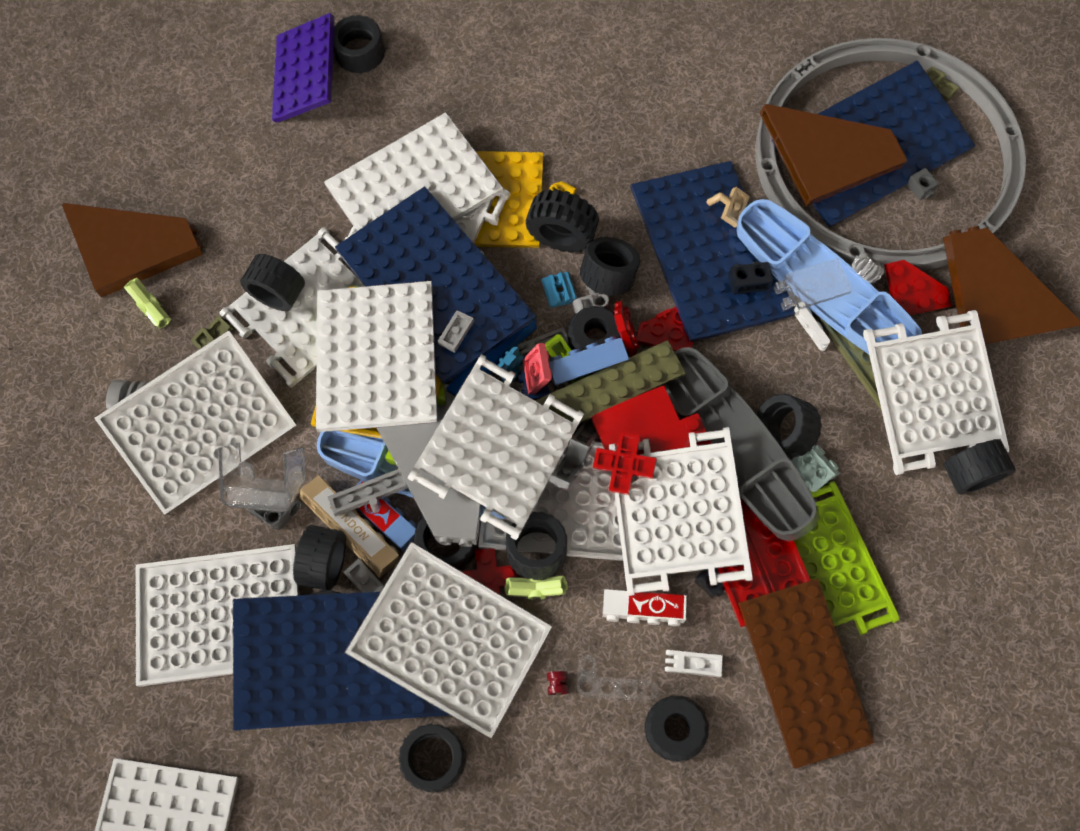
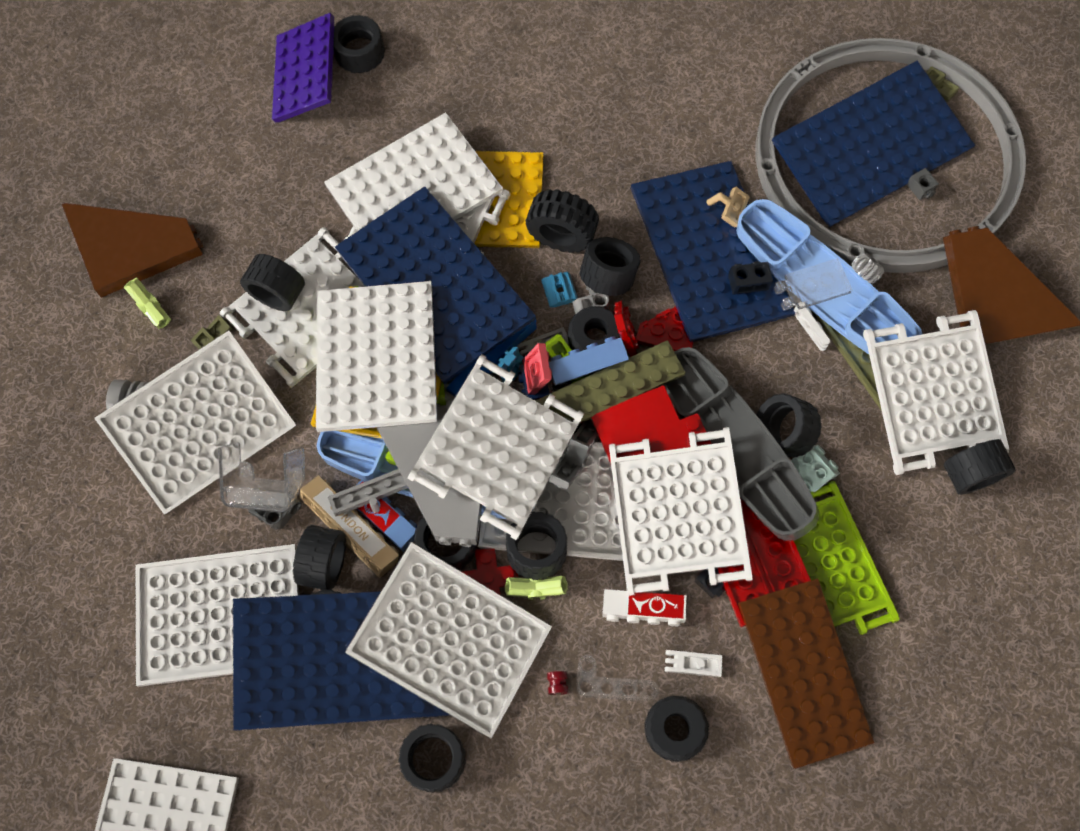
light grey plate [344,559,385,592] -> none
light grey plate [437,310,474,353] -> none
yellow arm [550,181,577,195] -> none
red plate [593,432,657,495] -> none
reddish brown slope [759,104,907,207] -> none
red plate [884,260,952,316] -> none

